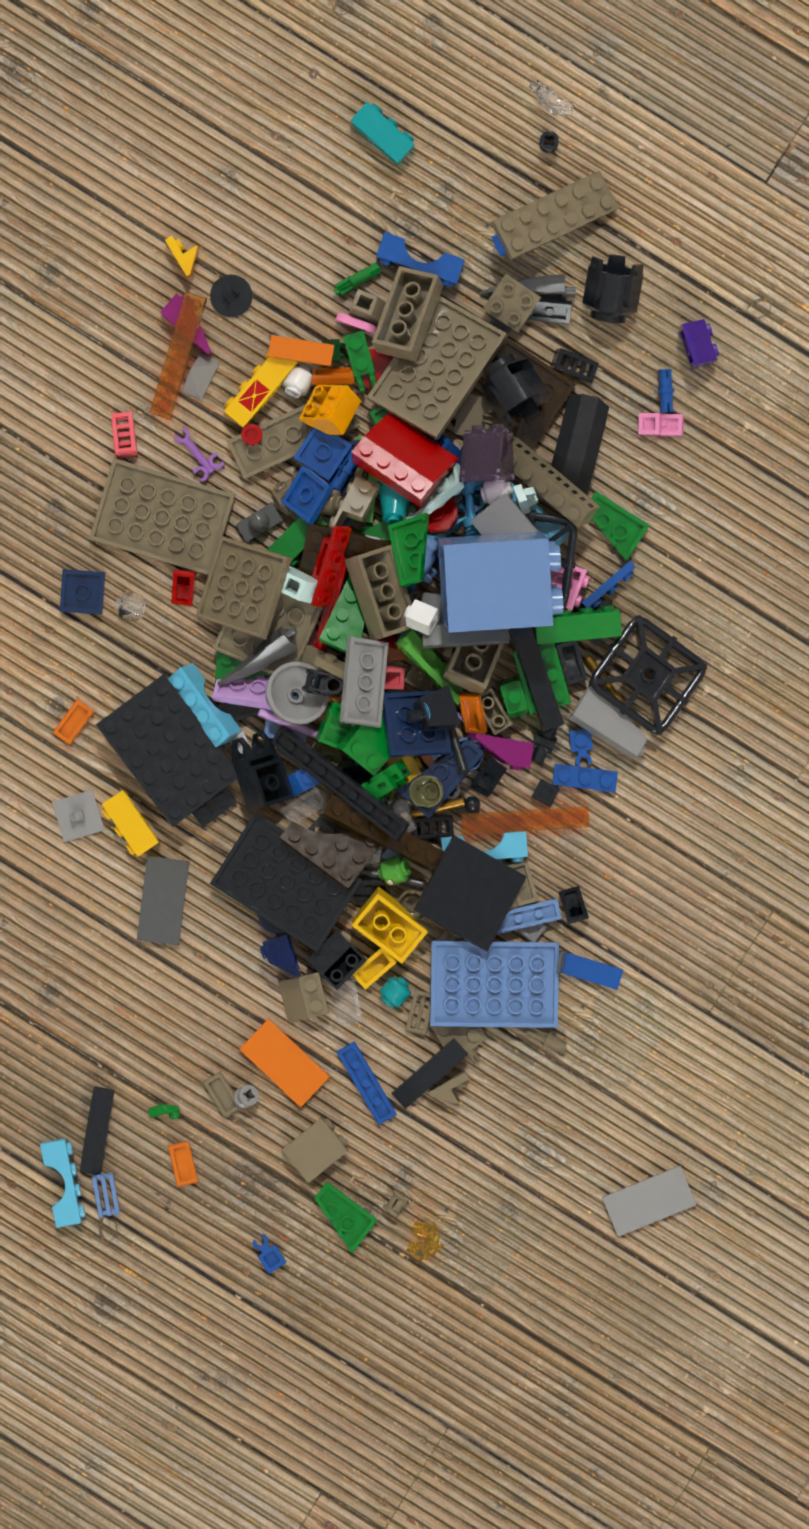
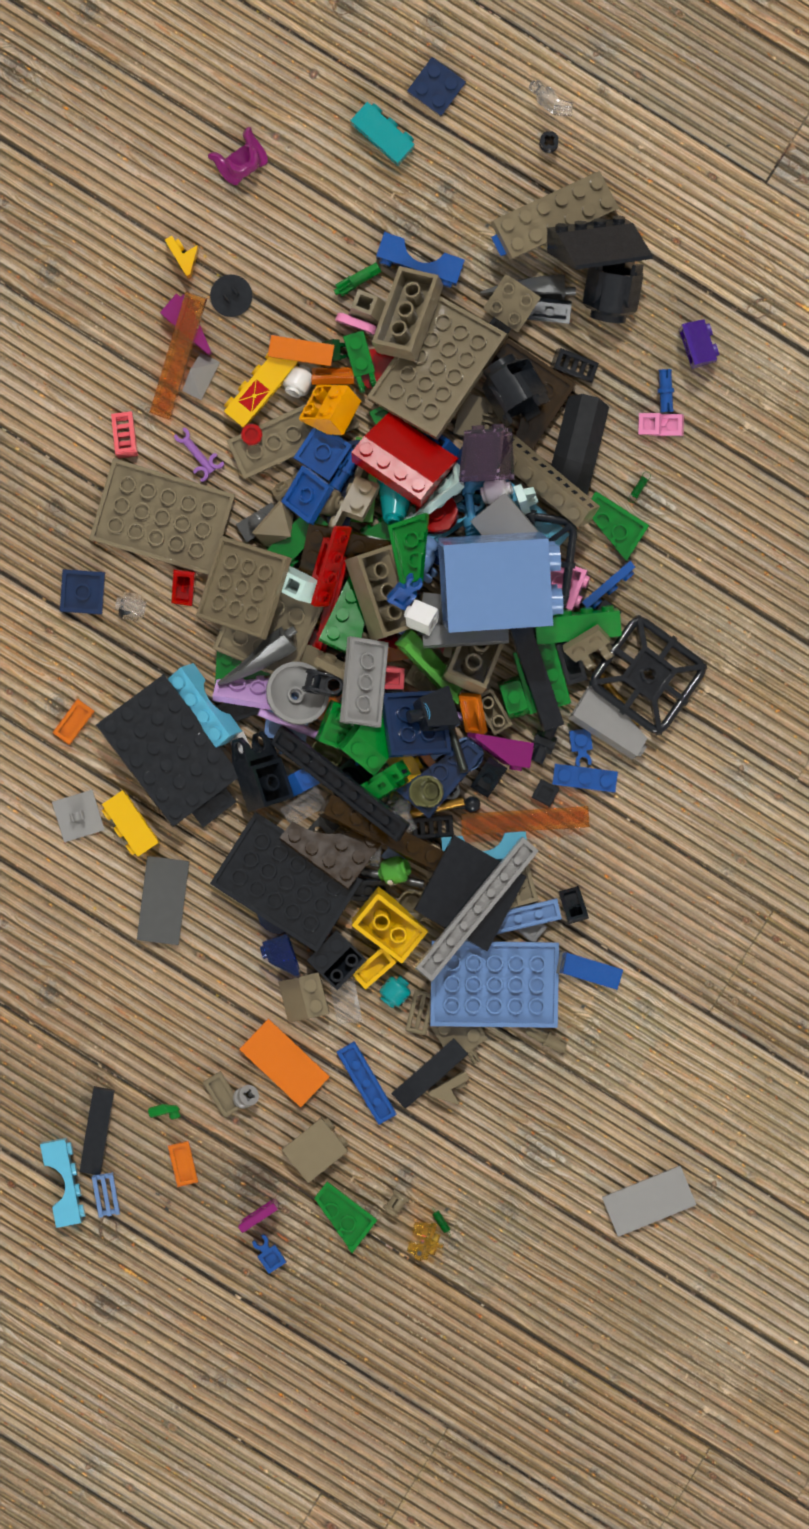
none -> magenta hair [208,127,268,185]
none -> magenta tile [238,1198,279,1233]
none -> dark tan slope [252,501,294,546]
none -> blue plate [387,573,423,611]
none -> dark blue plate [407,57,466,117]
none -> light grey plate [414,837,538,981]
none -> green piece [432,1208,451,1235]
none -> black slope [547,216,653,270]
none -> dark tan plate [563,624,614,671]
none -> green piece [628,472,651,503]

